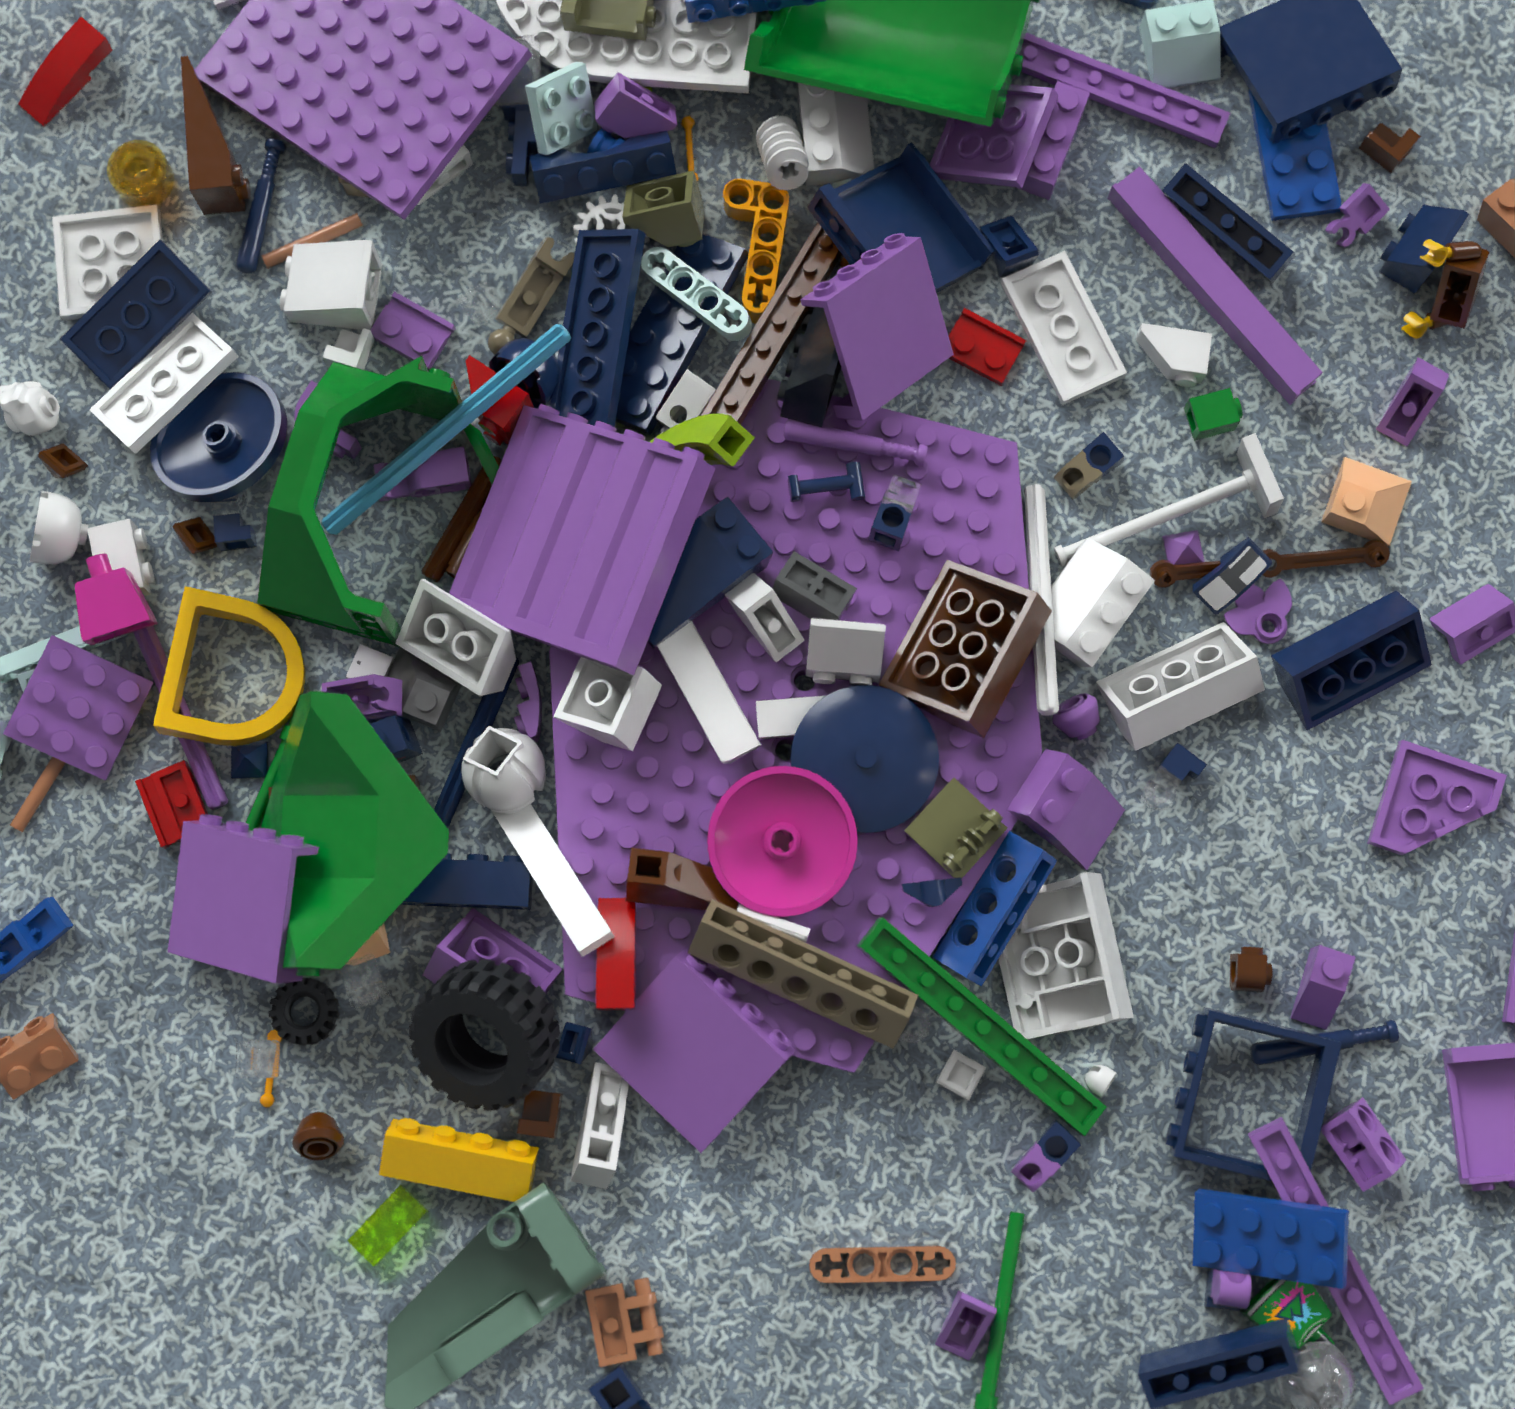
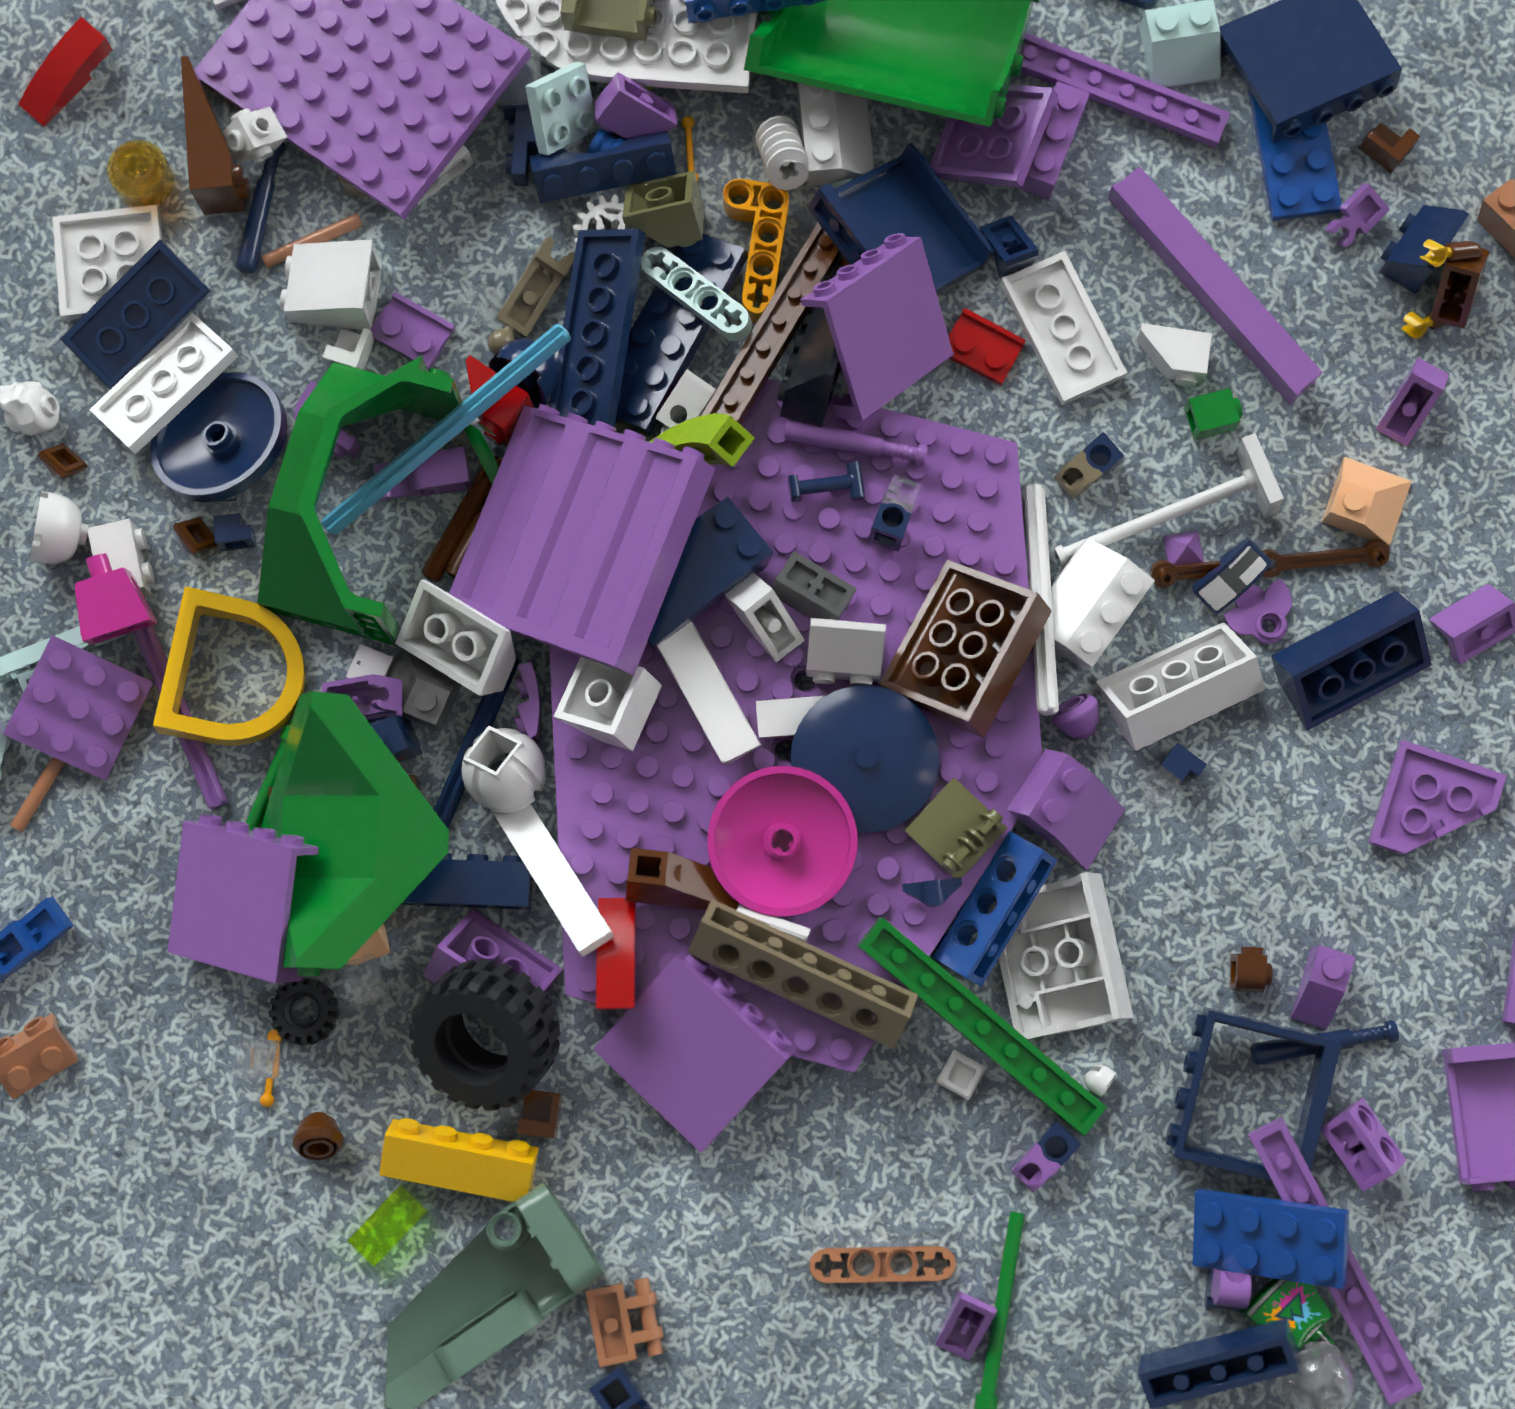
red plate [135,760,208,849] -> none
dark blue slope [231,742,268,779] -> none
dark blue slope [556,1022,593,1064] -> none
white slope [570,1062,629,1189] -> none
dark blue brick [1162,163,1296,284] -> none
none -> white brick [222,106,287,164]

